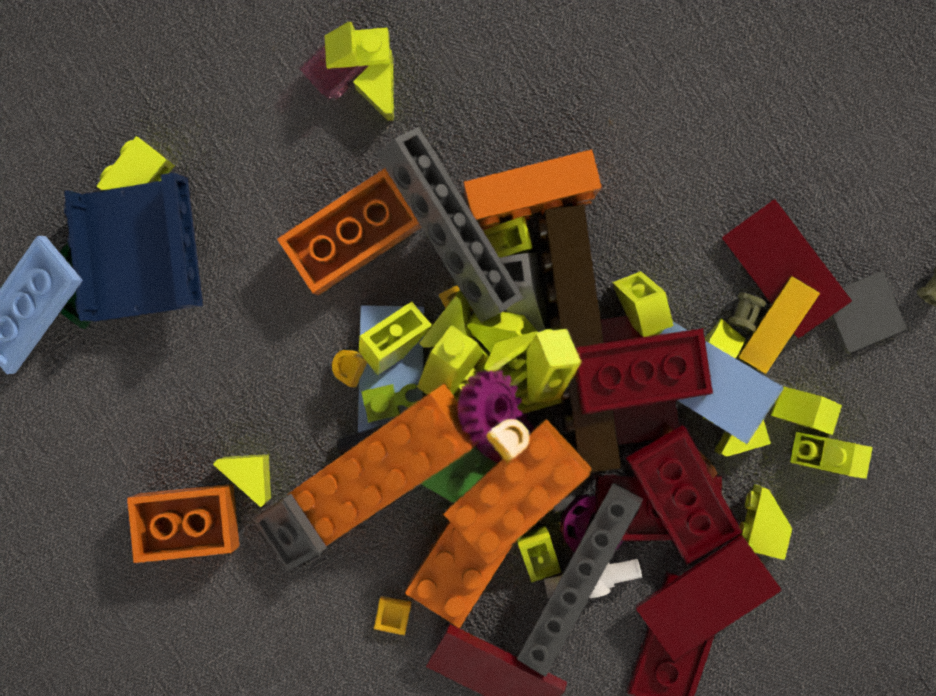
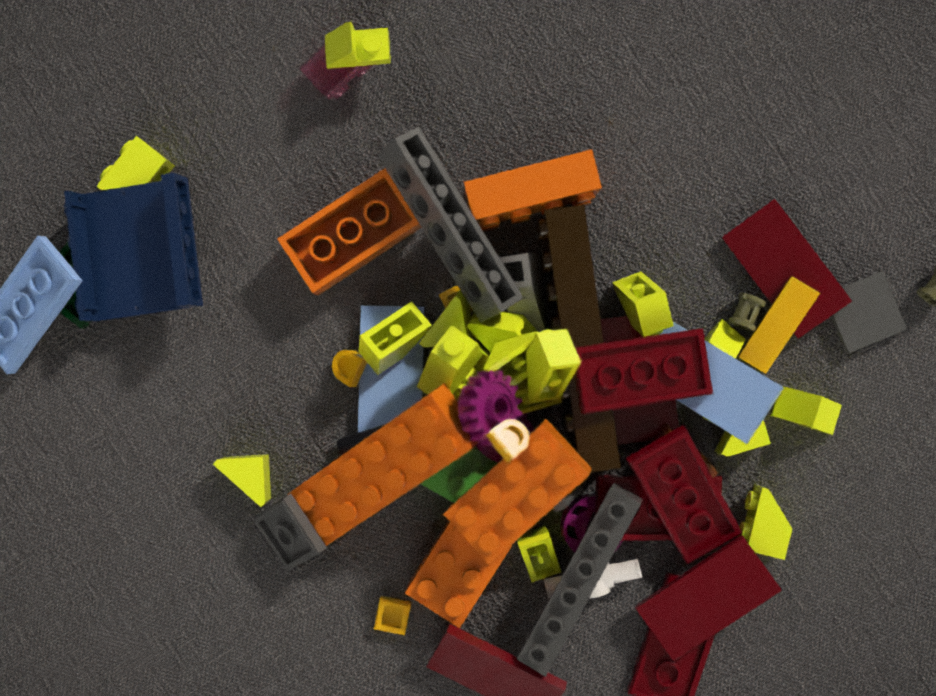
orange brick [127,484,240,563] -> none
neon yellow slope [353,49,394,121] -> none
lime plate [361,384,420,422] -> none
neon yellow slope [482,217,532,258] -> none
neon yellow slope [790,432,873,479] -> none

